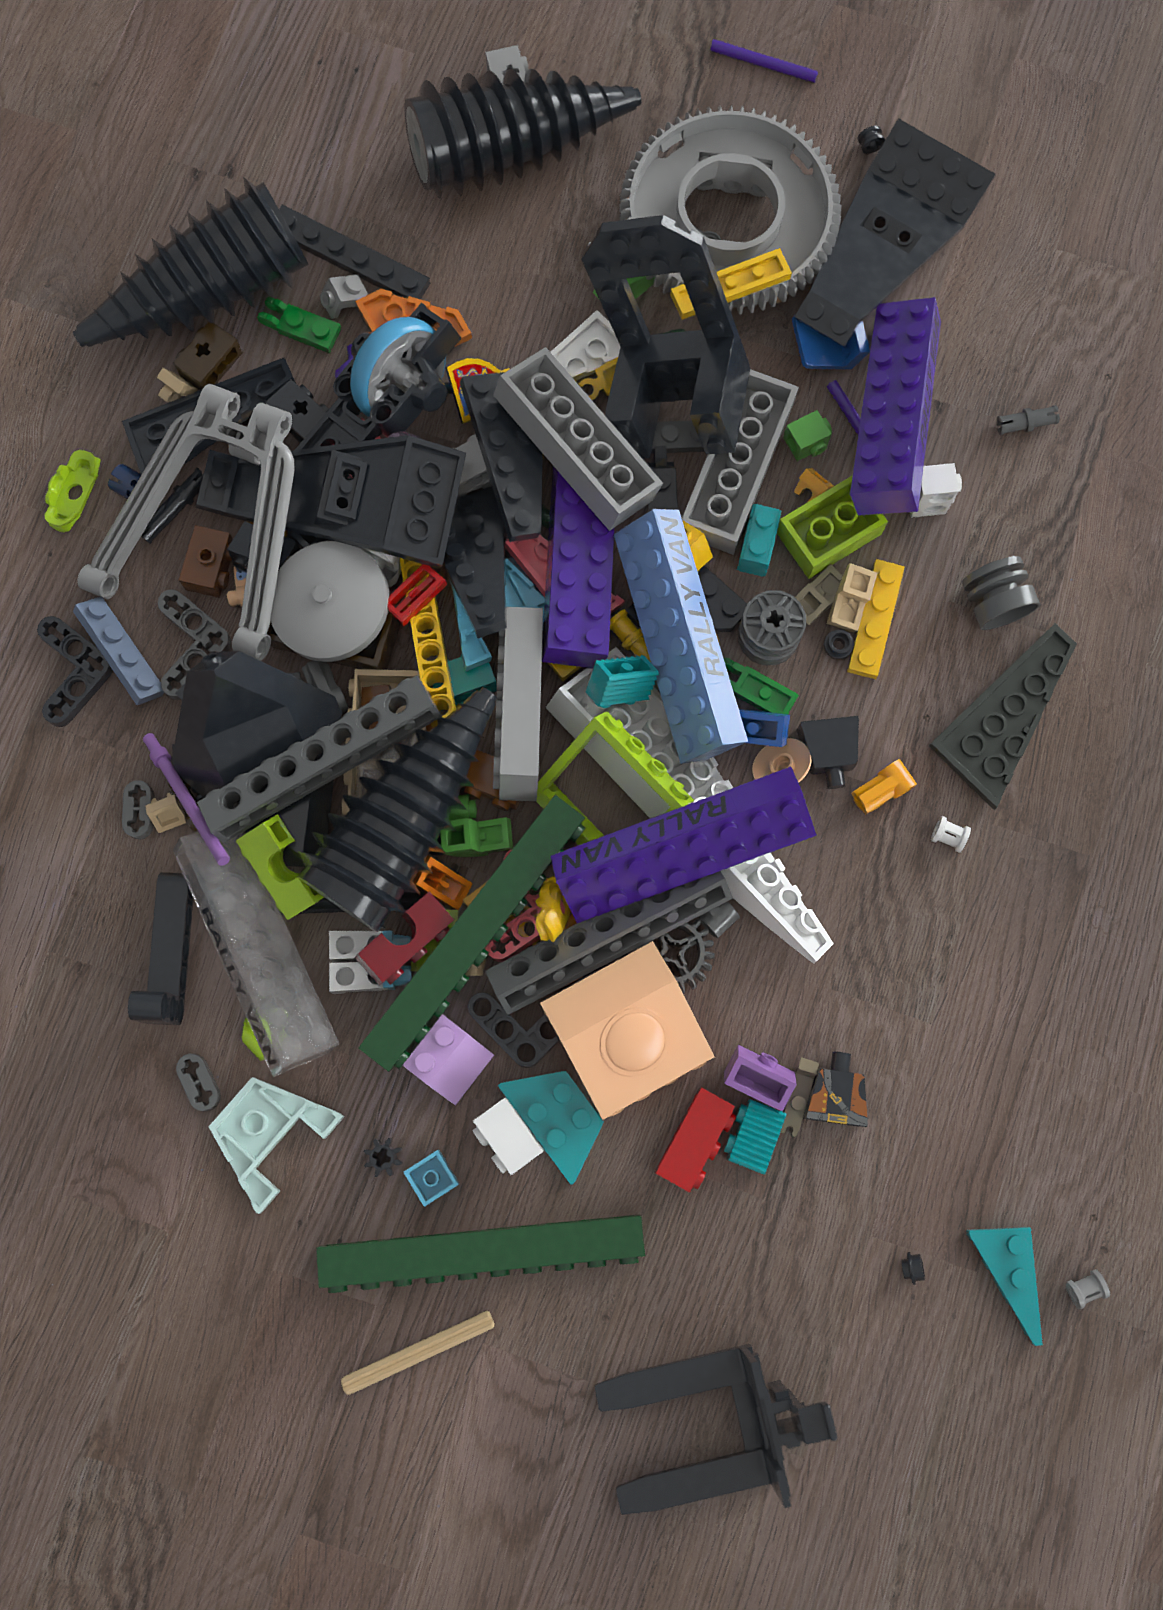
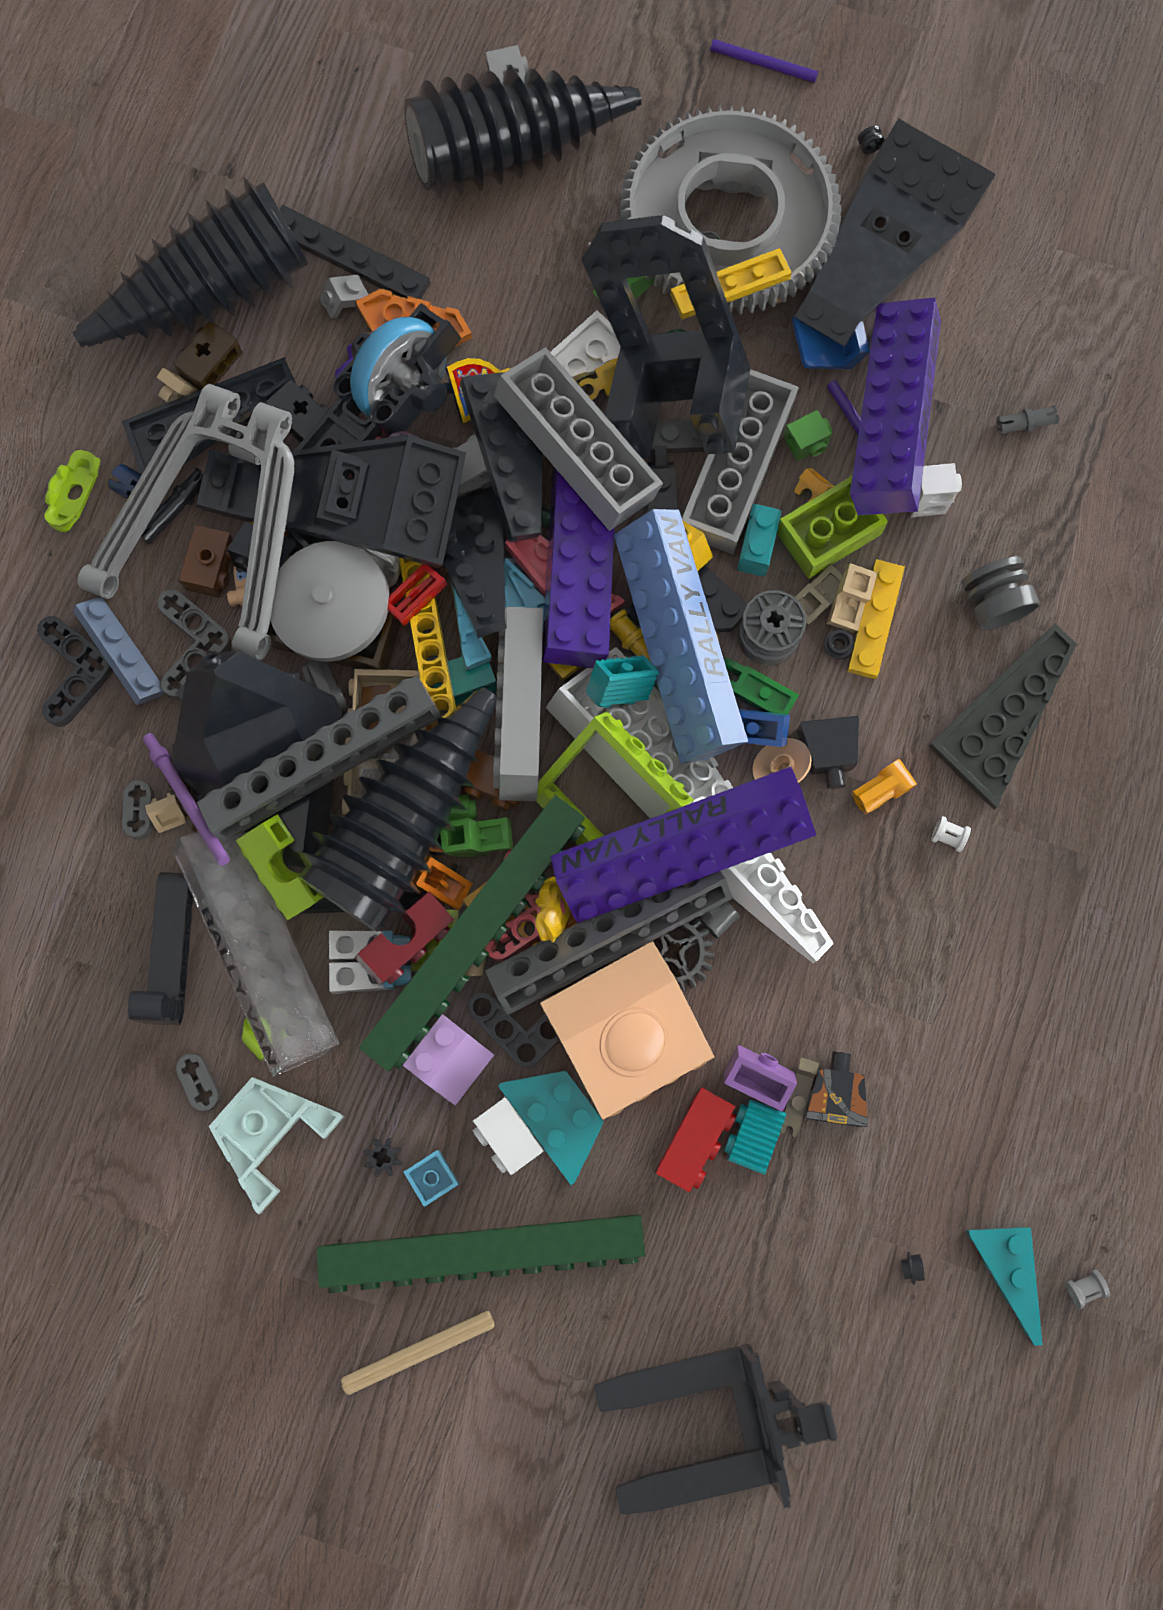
green hinge [257,296,341,353] -> none

